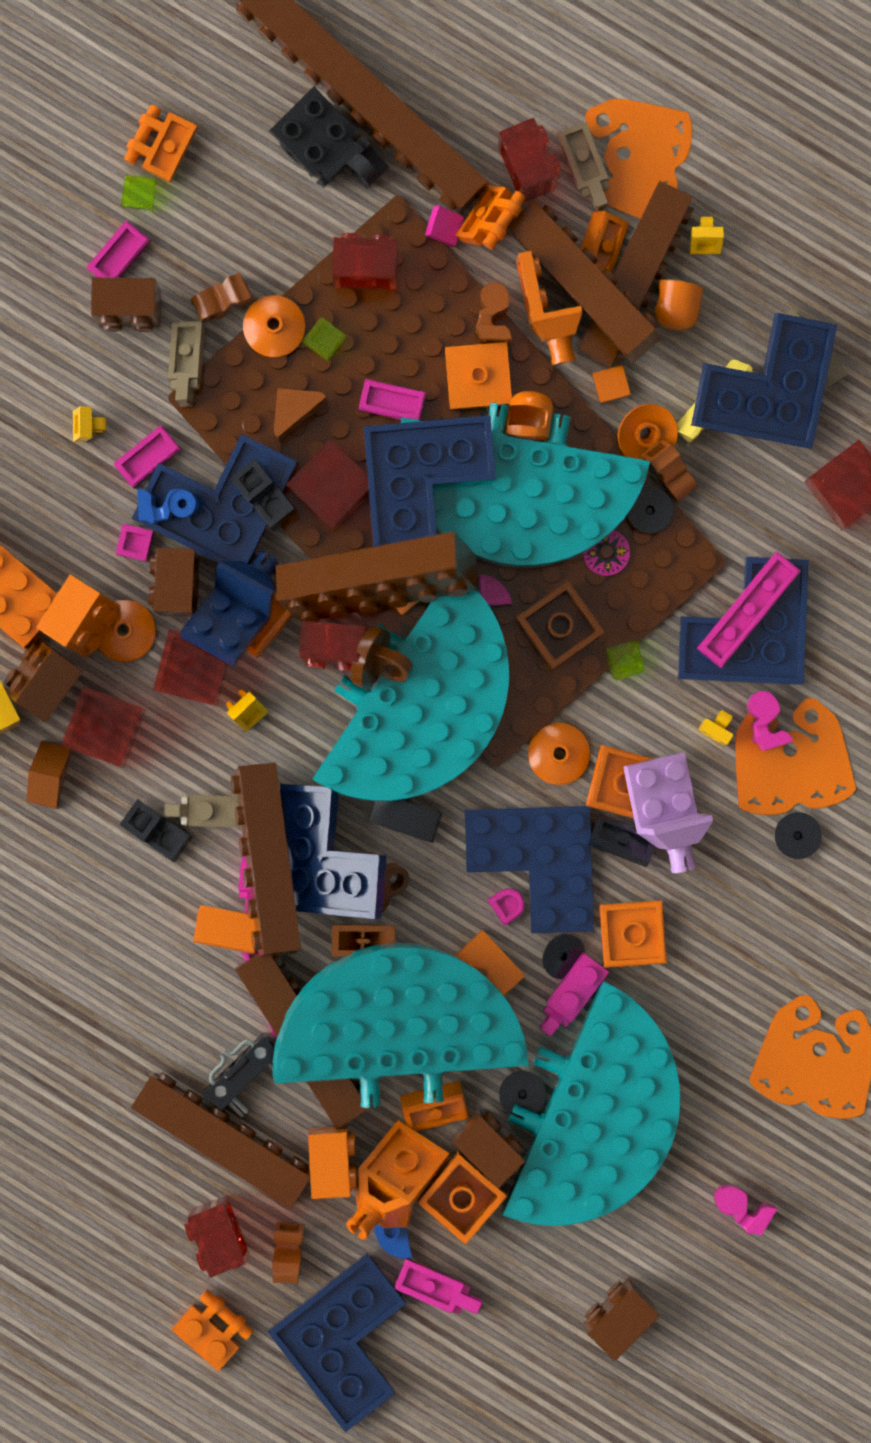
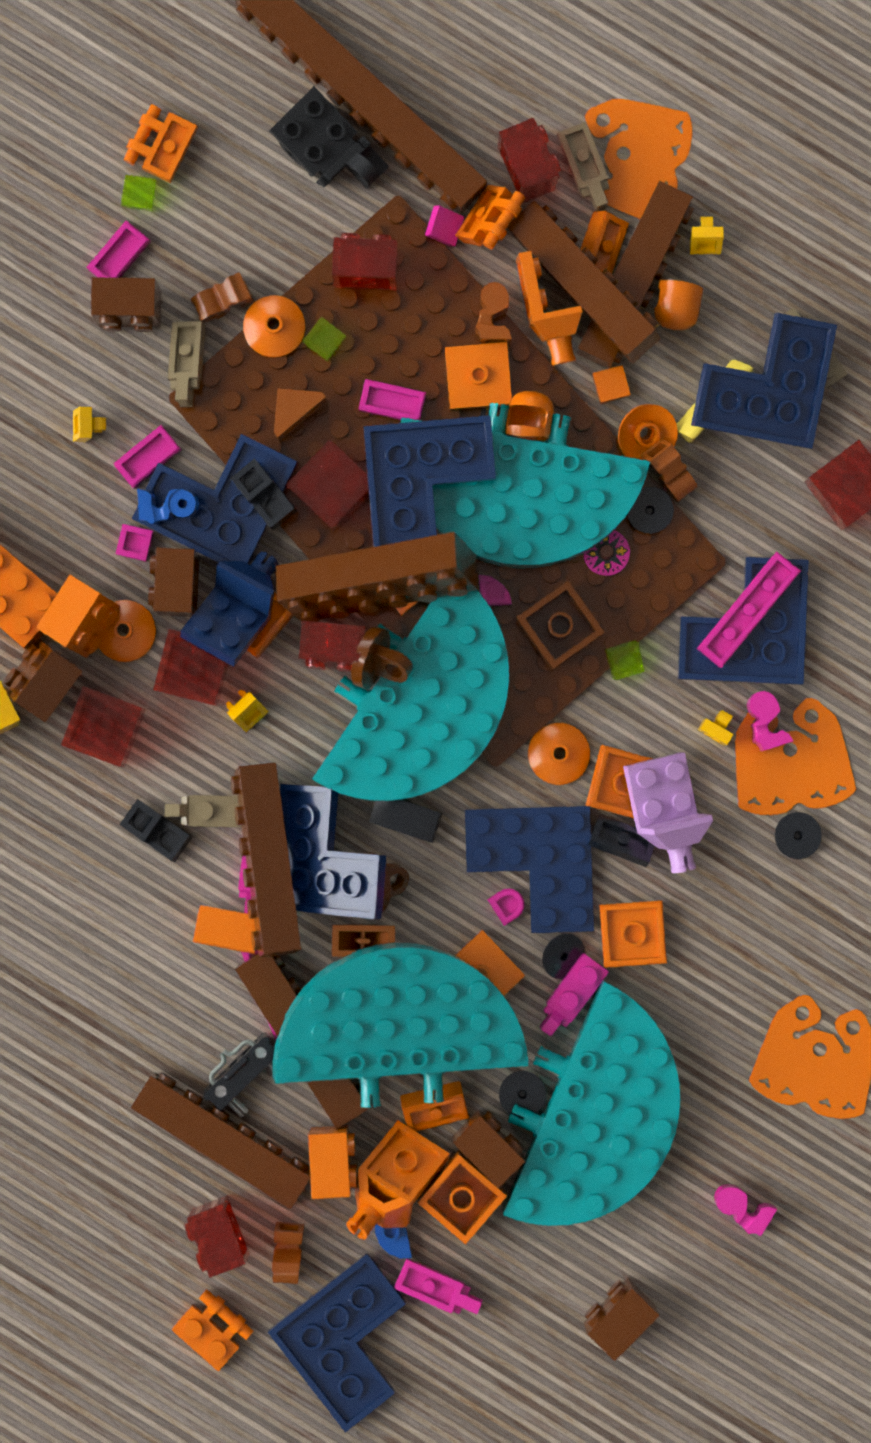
dark orange slope [26,741,72,809] -> none

